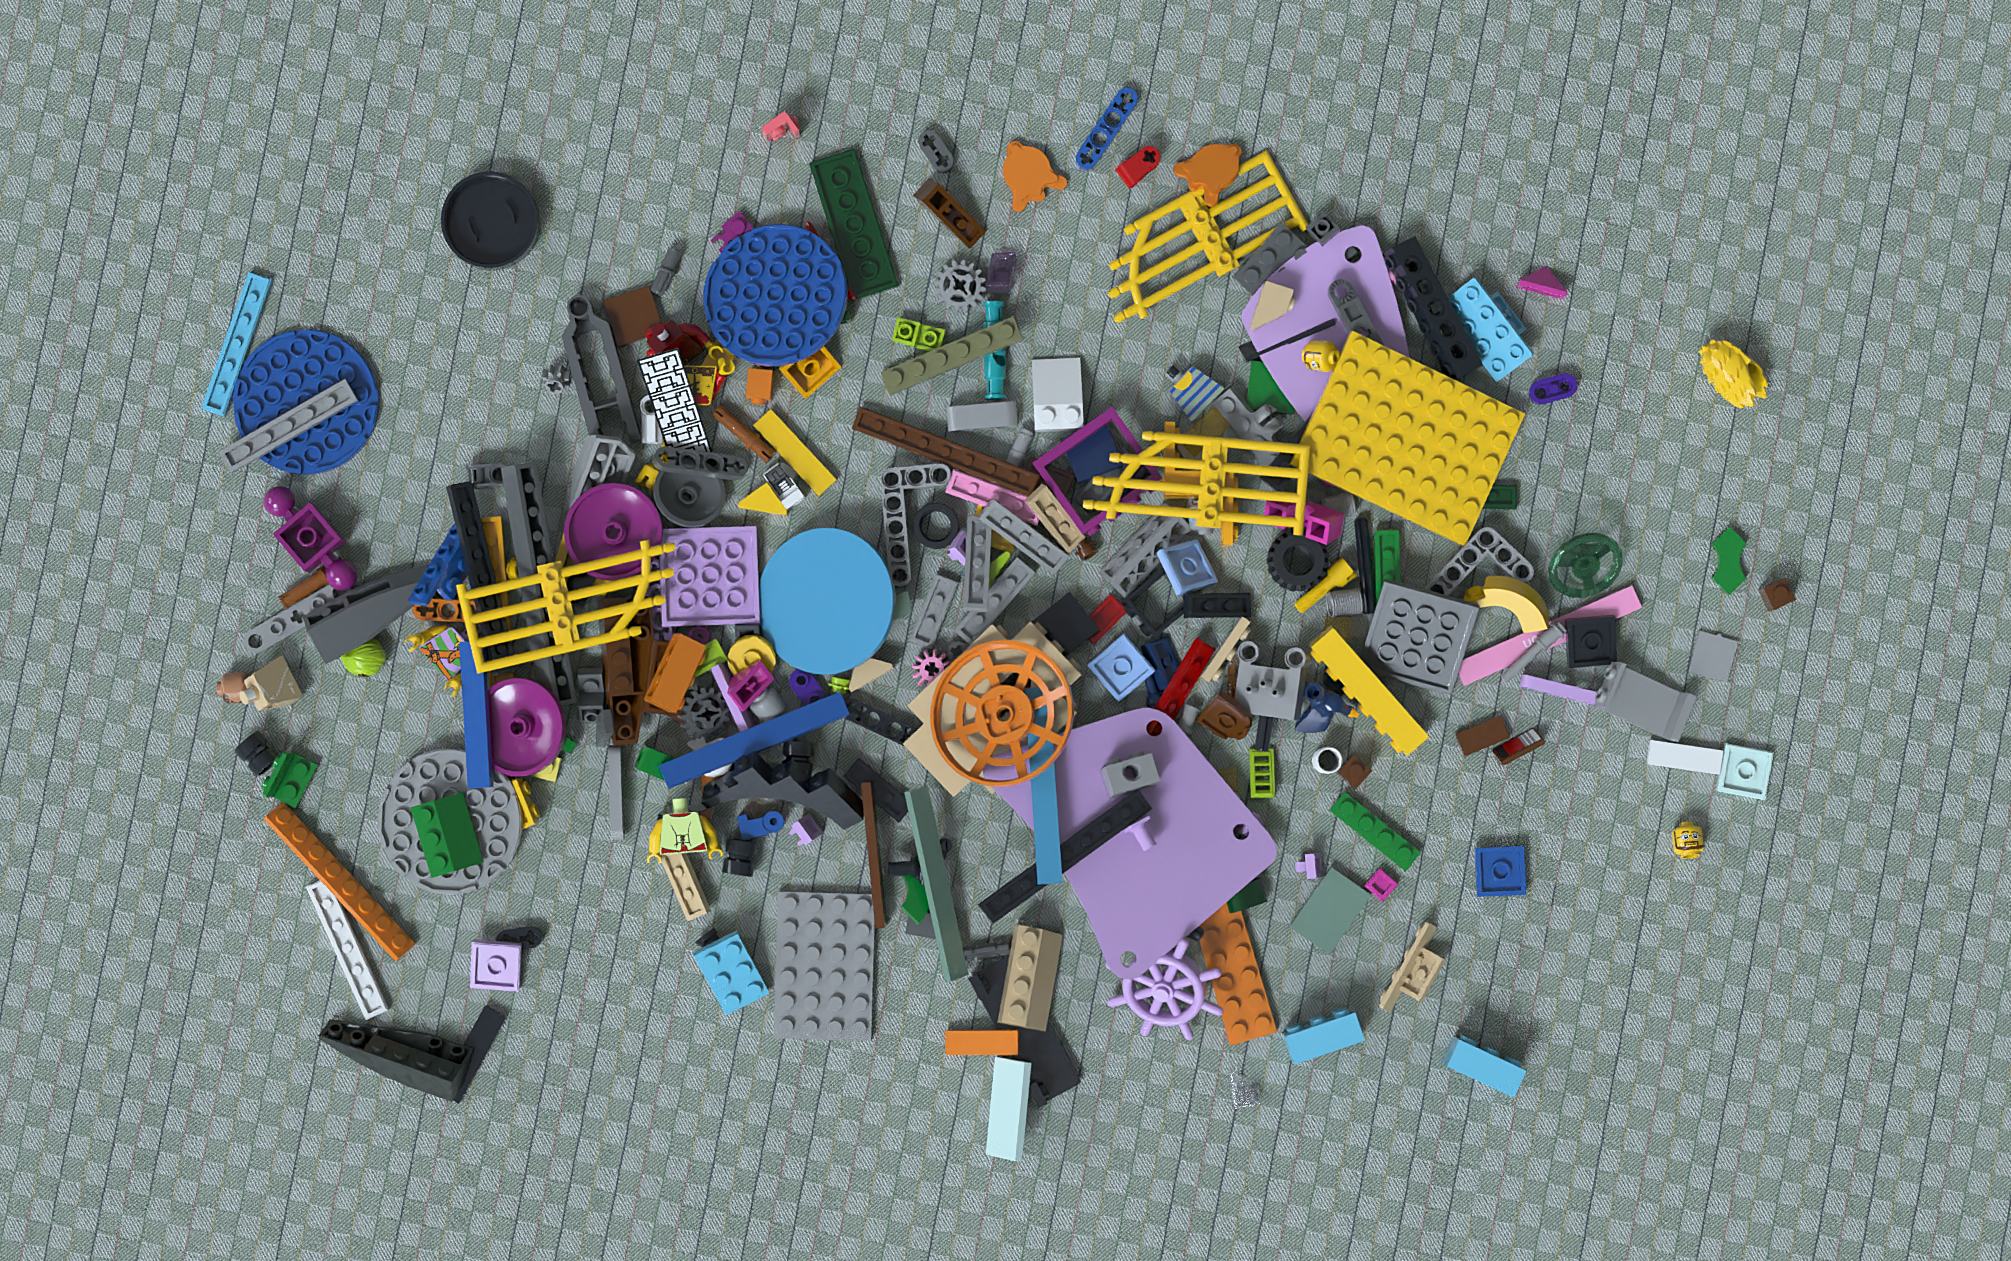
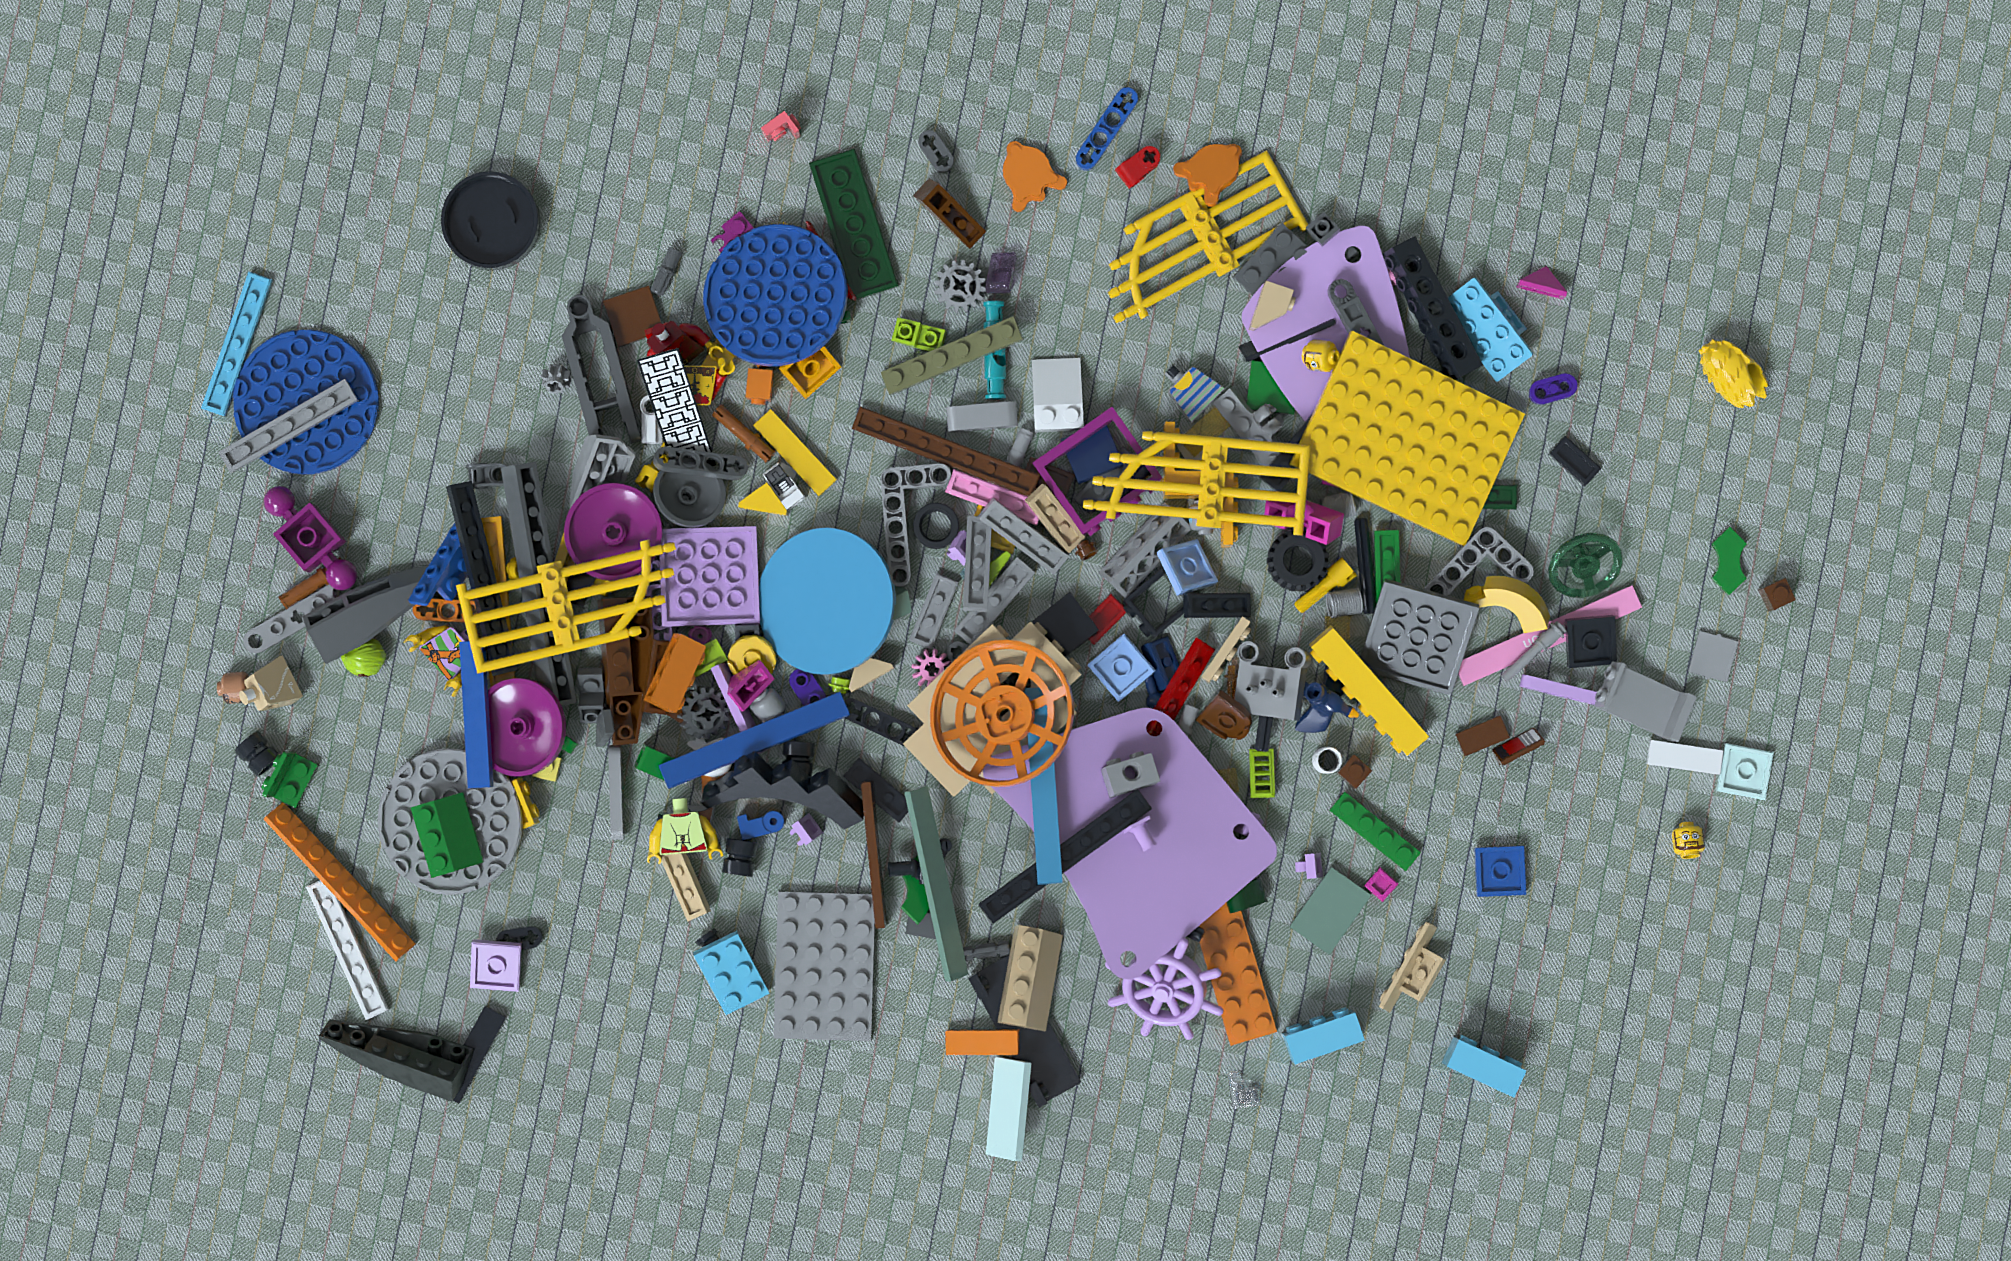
none -> black tile [1548,436,1602,487]

